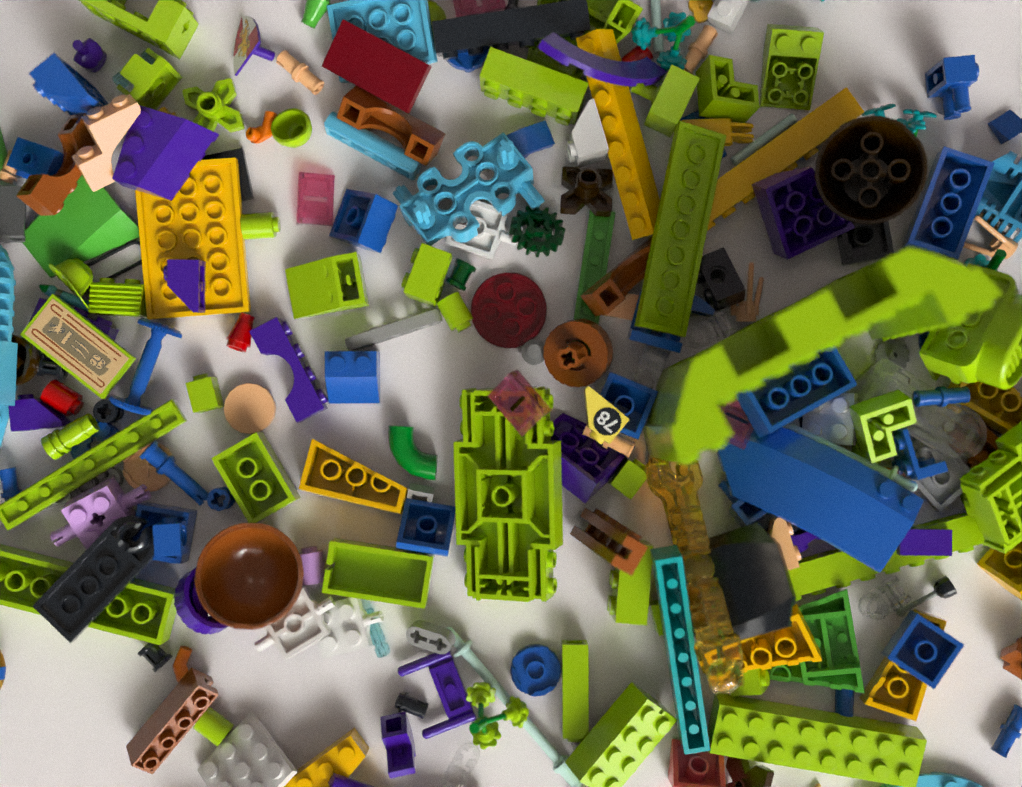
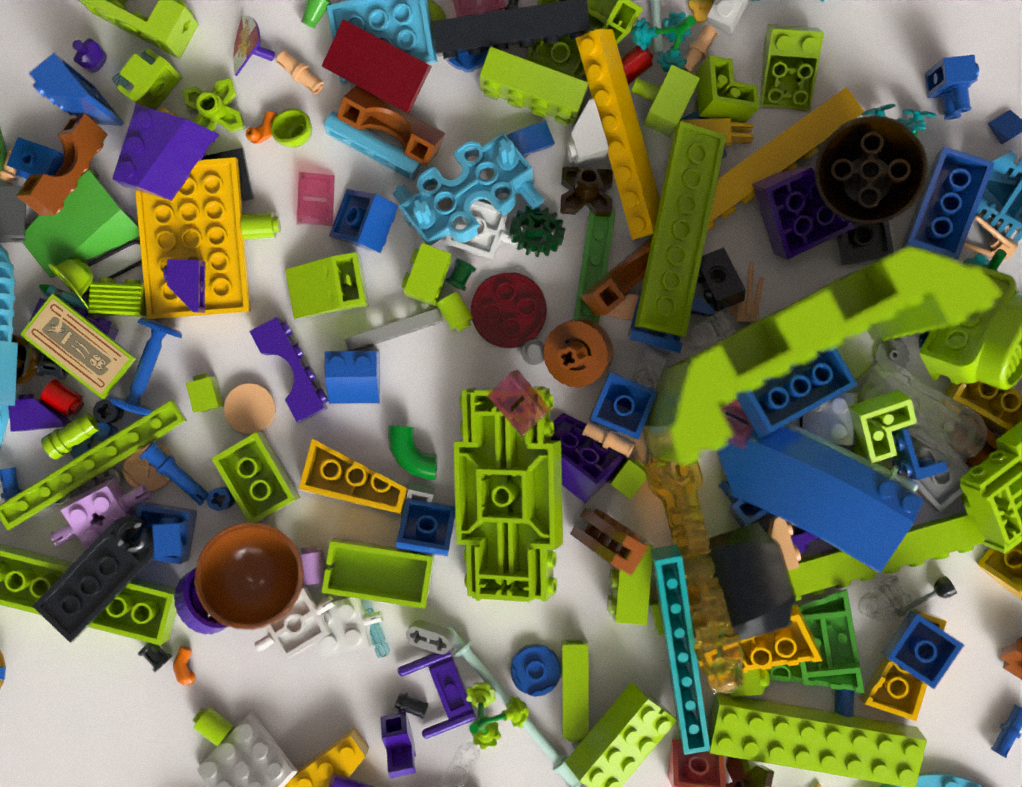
light nougat arch [72,94,141,192] -> none
dark orange brick [126,667,219,774] -> none
red cone [226,313,255,352] -> none
dark purple tile [538,32,667,87] -> none
light yellow slope [584,386,630,444] -> none
light aqua bar [730,113,797,166] -> none
dark purple tile [897,529,952,556] -> none
blue pin [912,386,970,407] -> none

